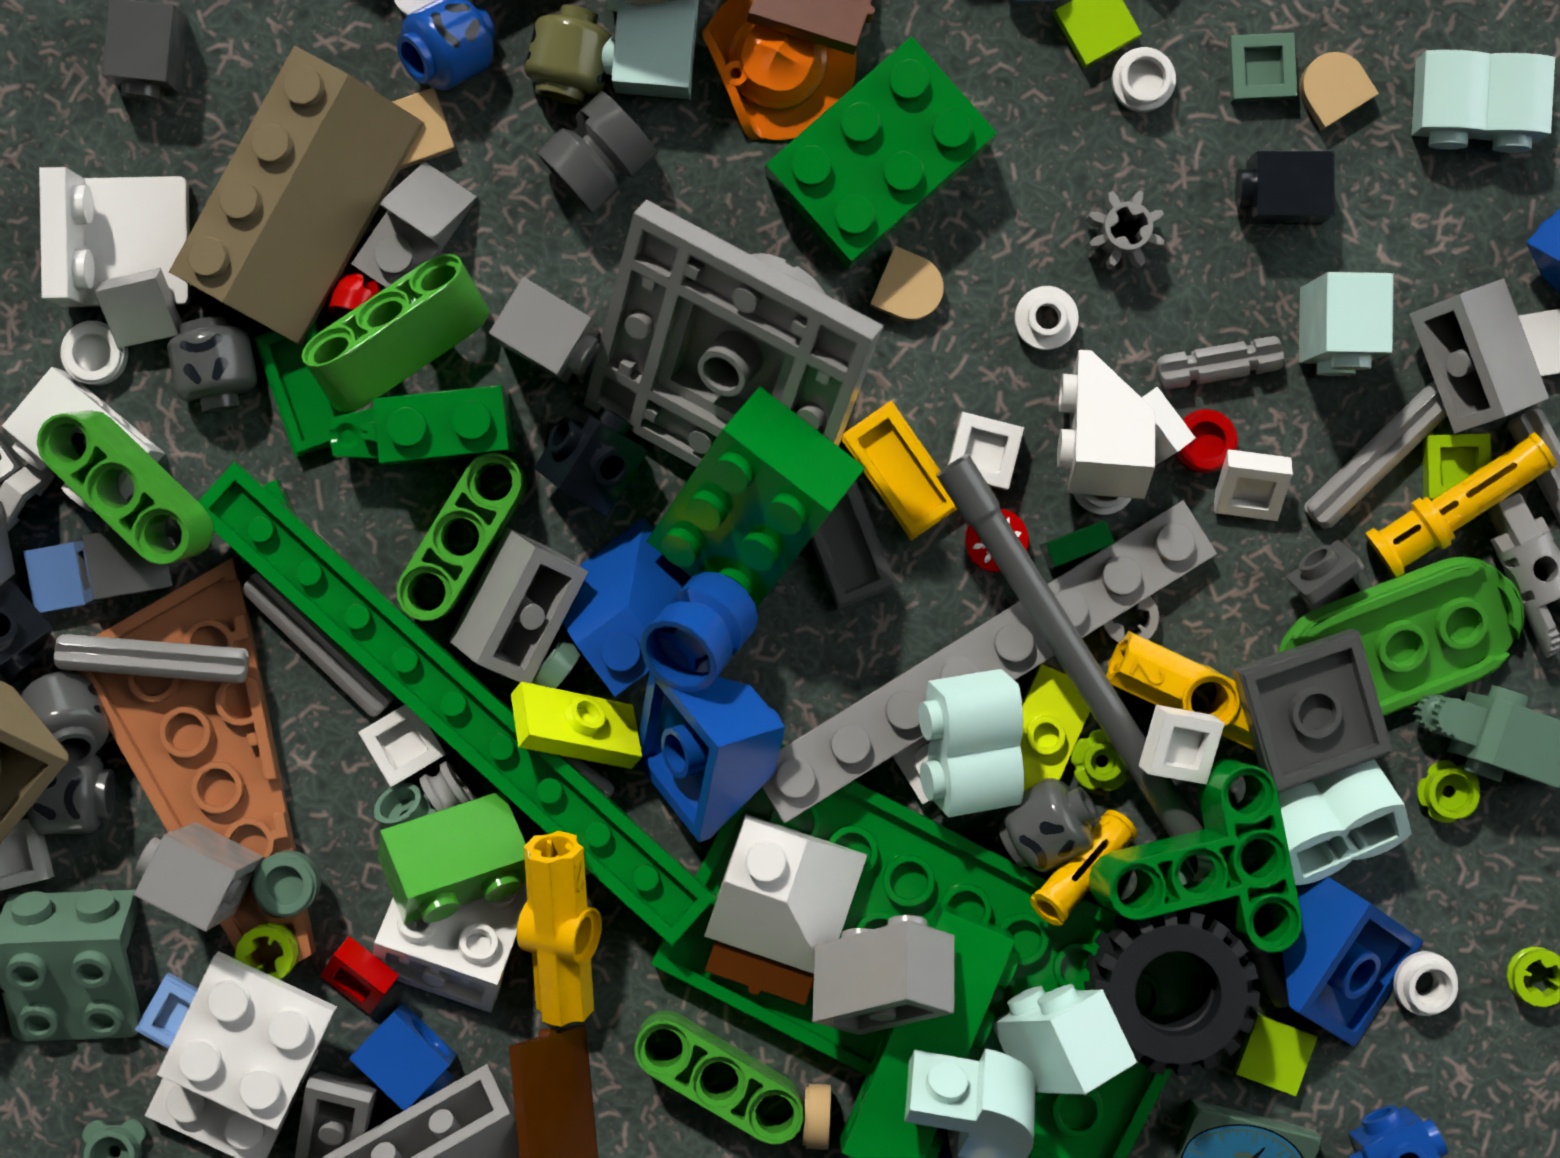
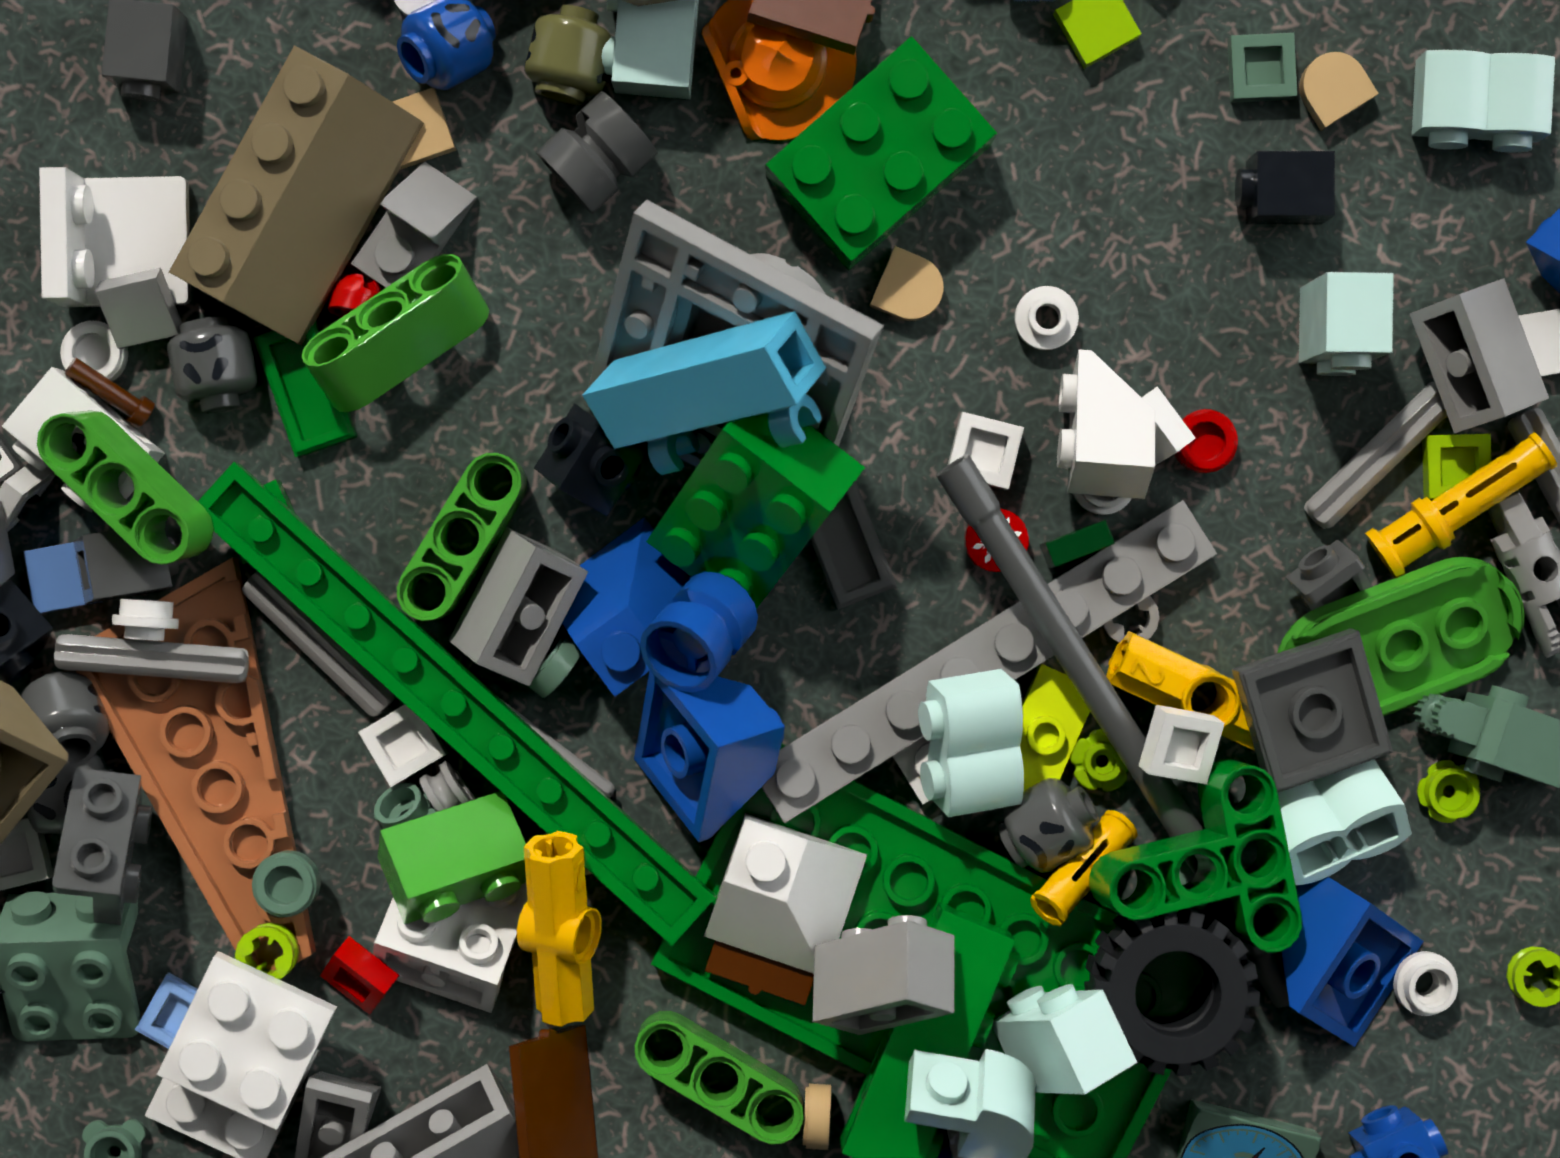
light grey brick [133,822,264,932] -> none
green hinge [329,385,516,467] -> none
blue brick [349,1002,457,1111] -> none
light grey brick [489,277,600,385] -> none
neon yellow plate [511,681,642,769] -> none
yellow tile [841,400,957,541] -> none
light grey gear [1085,190,1165,270] -> none
white plate [1111,47,1176,112] -> none
light grey axle [1157,336,1284,390] -> none
white plate [1214,449,1293,521] -> none
lime tile [1233,1011,1318,1096] -> none
none -> dark grey bracket [52,768,152,925]
none -> reddish brown piece [64,357,155,428]
none -> white plate [112,598,179,641]
none -> medium azure brick [582,311,826,475]

